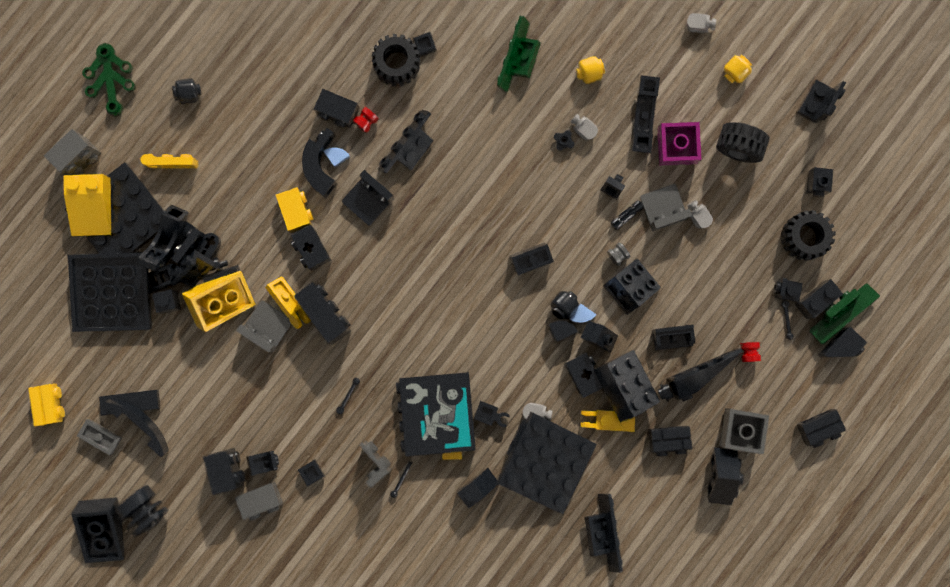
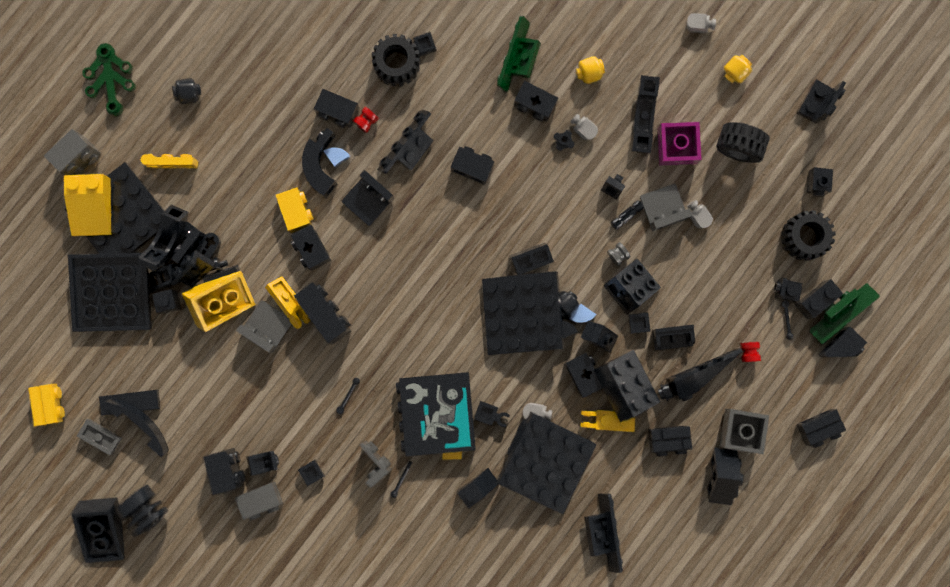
none -> black brick [450,146,495,185]
none -> black plate [482,271,564,355]
none -> black brick [514,81,558,122]
none -> black plate [628,313,651,334]

